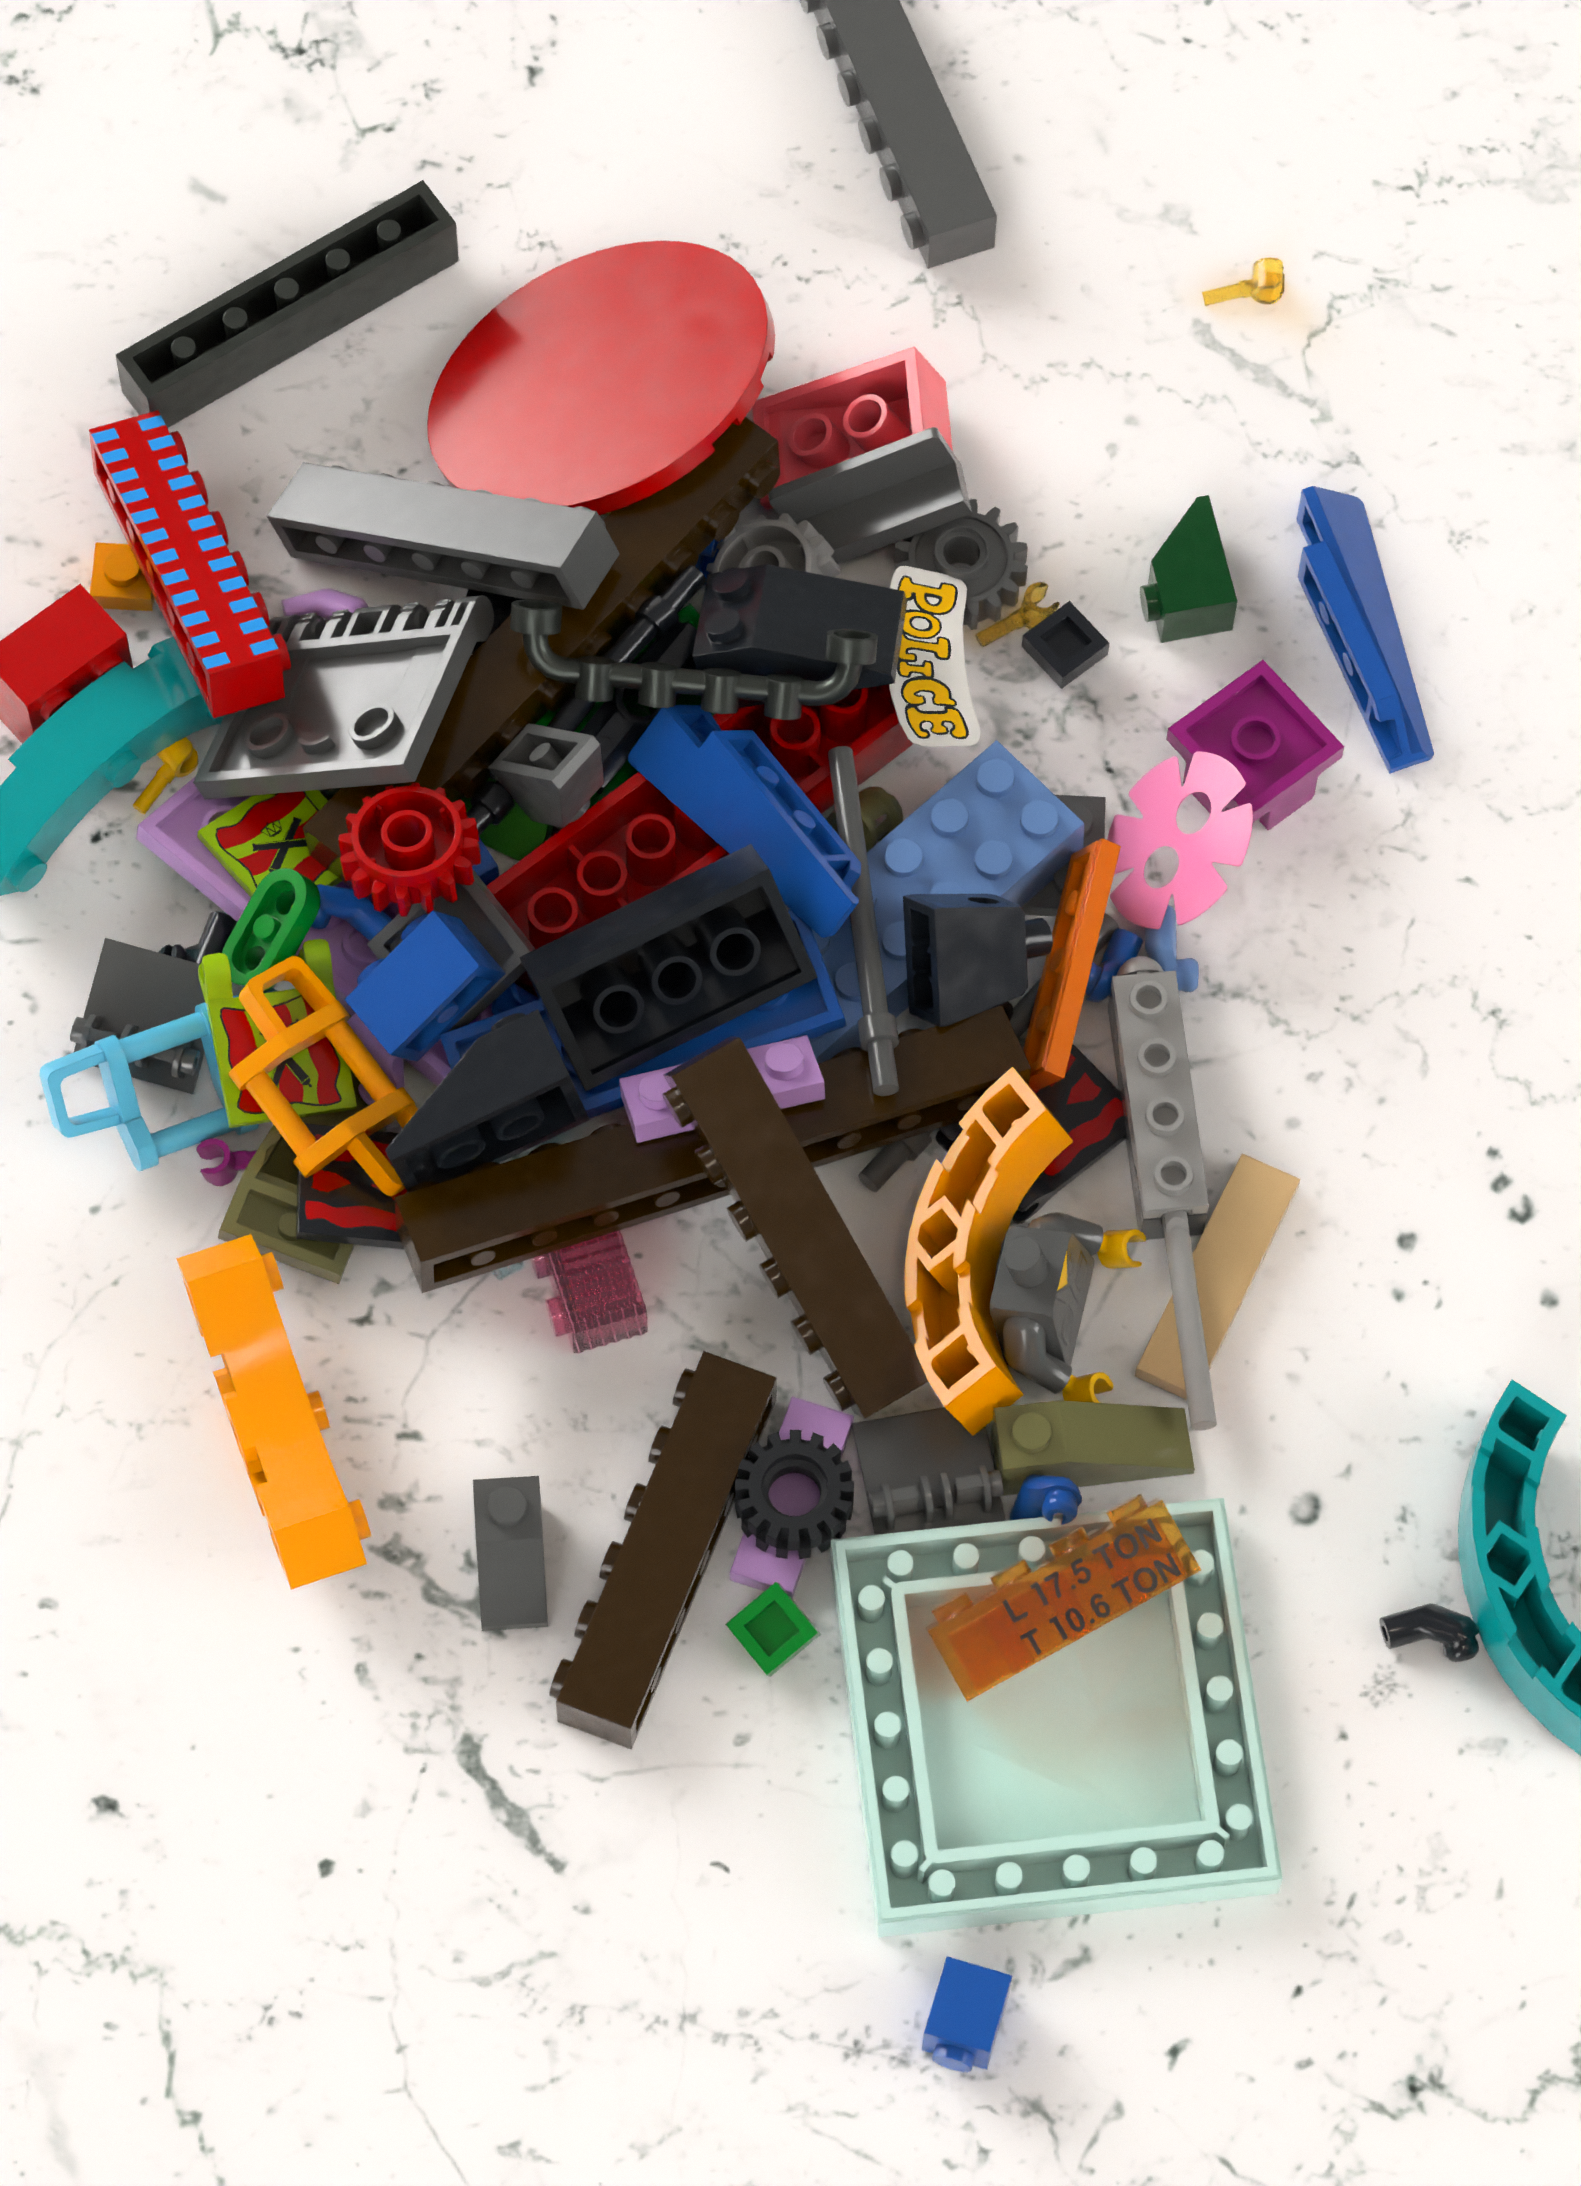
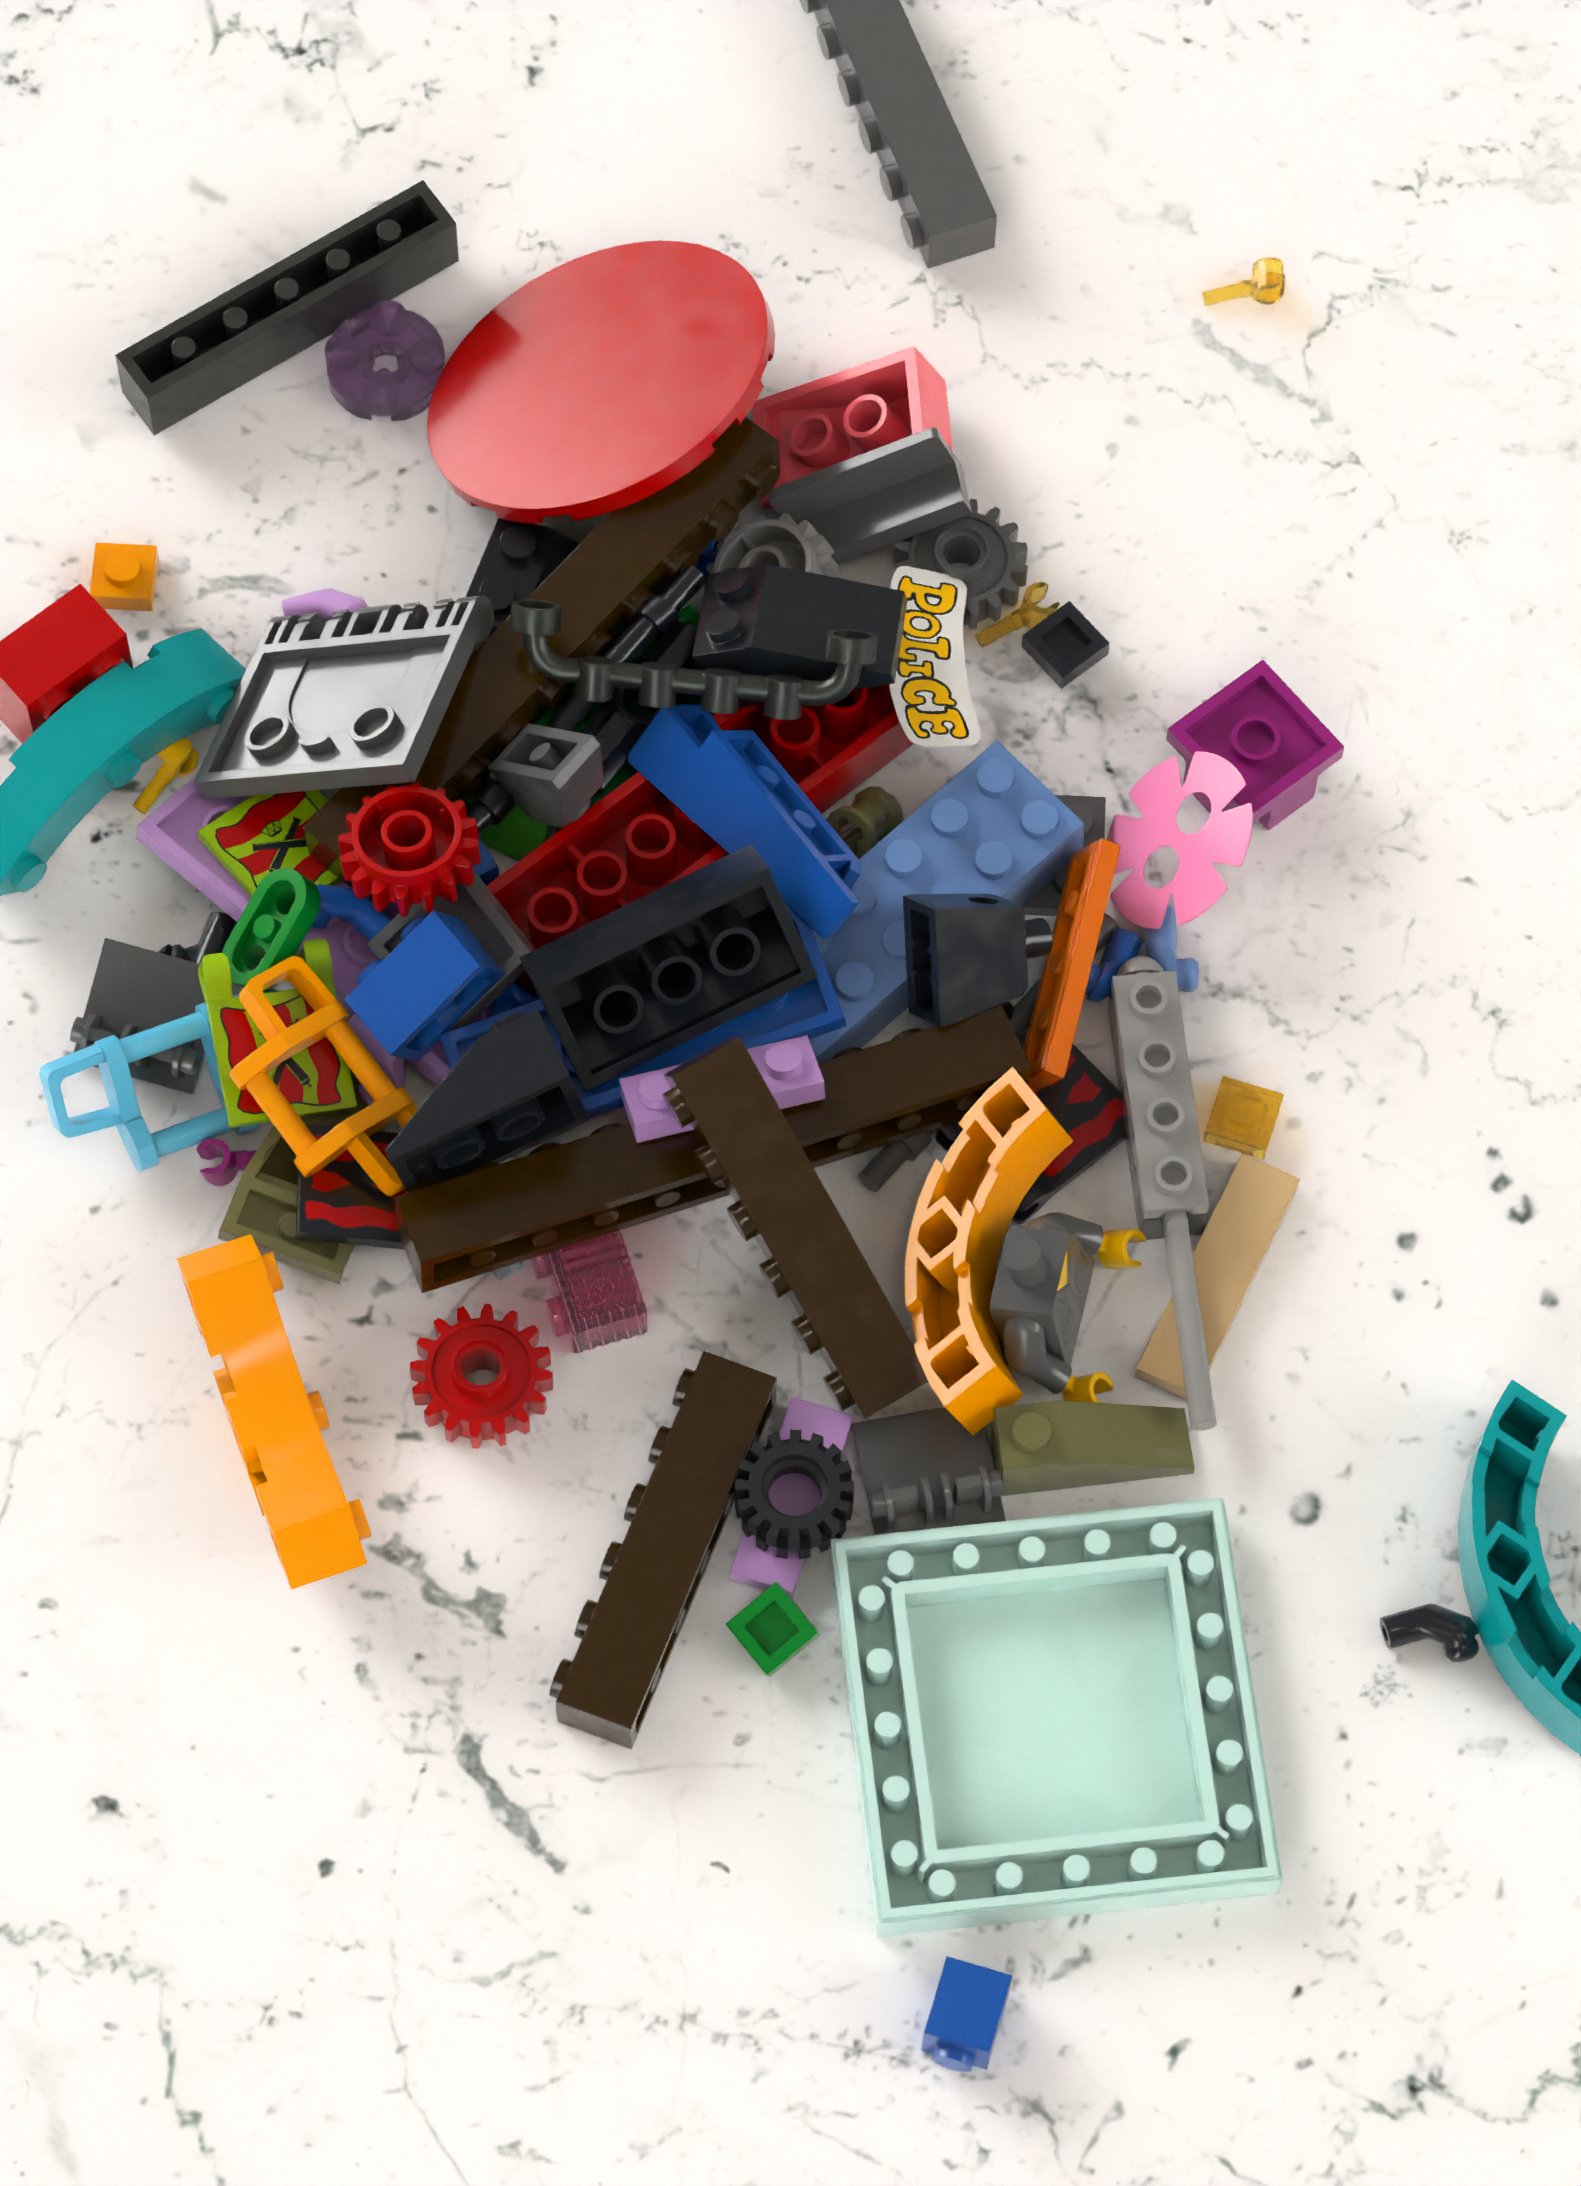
red brick [89,410,291,718] -> none
brick [267,462,620,610] -> none
dark grey slope [473,1476,548,1631] -> none
dark grey bar [828,746,899,1096] -> none
clear orange brick [925,1494,1201,1702] -> none
blue arm [1009,1474,1082,1525] -> none
dark green slope [1140,495,1237,643] -> none
blue wedge [1296,486,1434,774] -> none
none -> clear purple plate [324,300,446,422]
none -> red gear [410,1304,554,1449]
none -> clear yellow plate [1203,1076,1284,1160]

